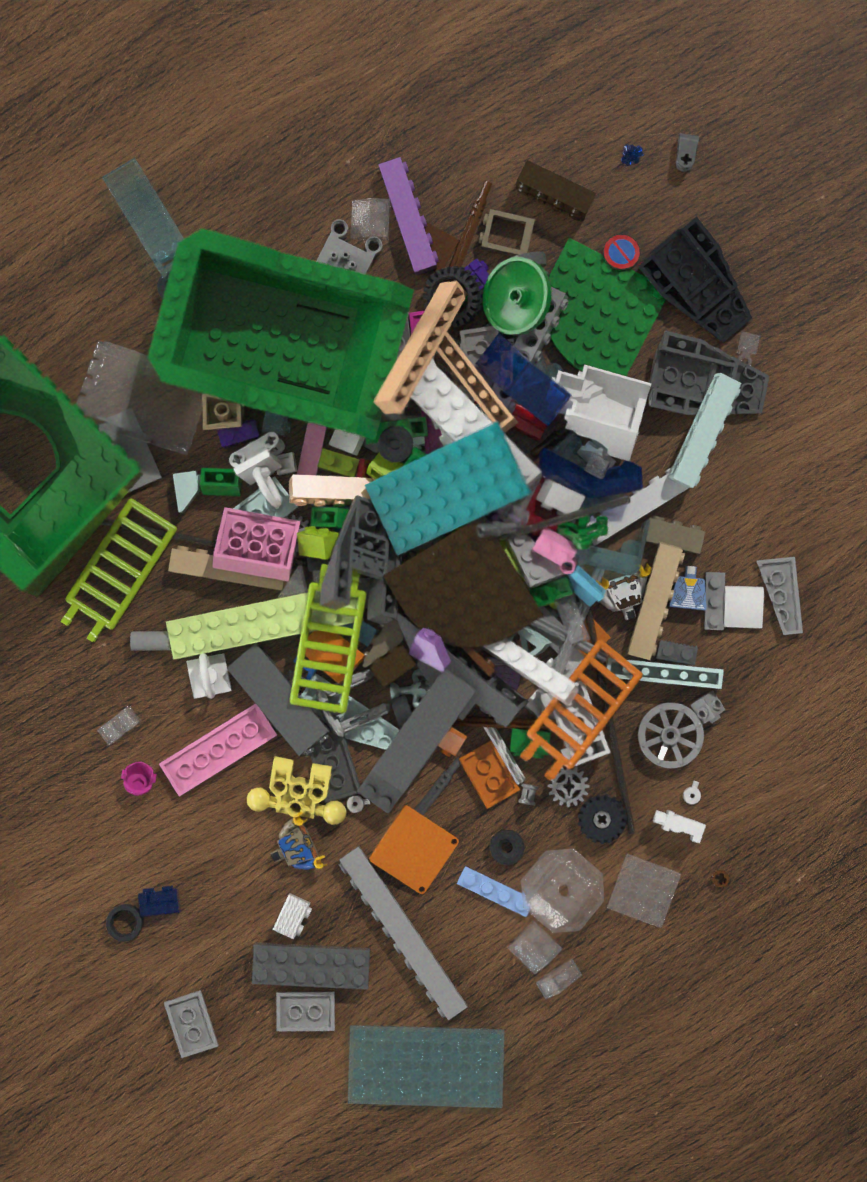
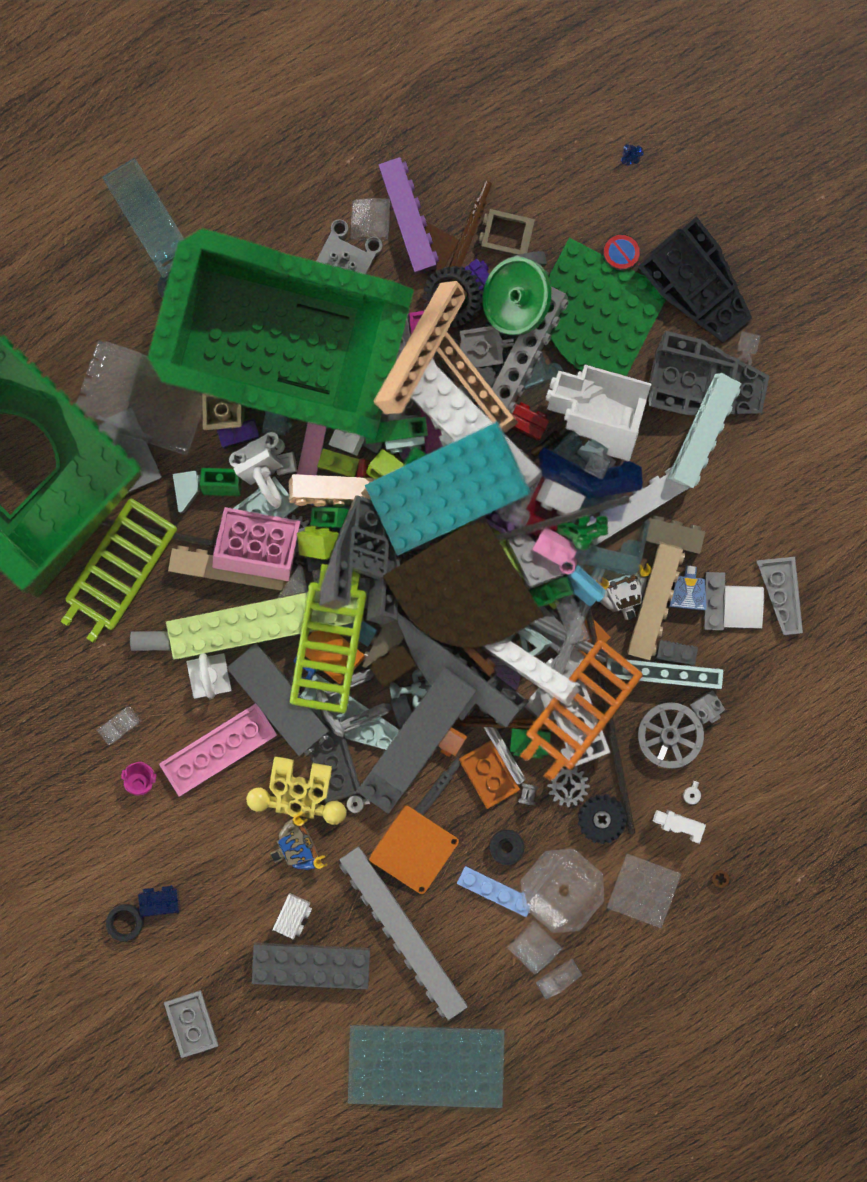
light grey plate [276,991,335,1031] -> none
black tyre [378,426,413,462] -> none
medium lavender slope [409,628,451,672] -> none
clear blue windscreen [475,333,572,426] -> none
flat silver pin [477,521,517,537] -> none
dark brown brick [516,160,596,221] -> none
dark grey piece [676,133,699,172] -> none

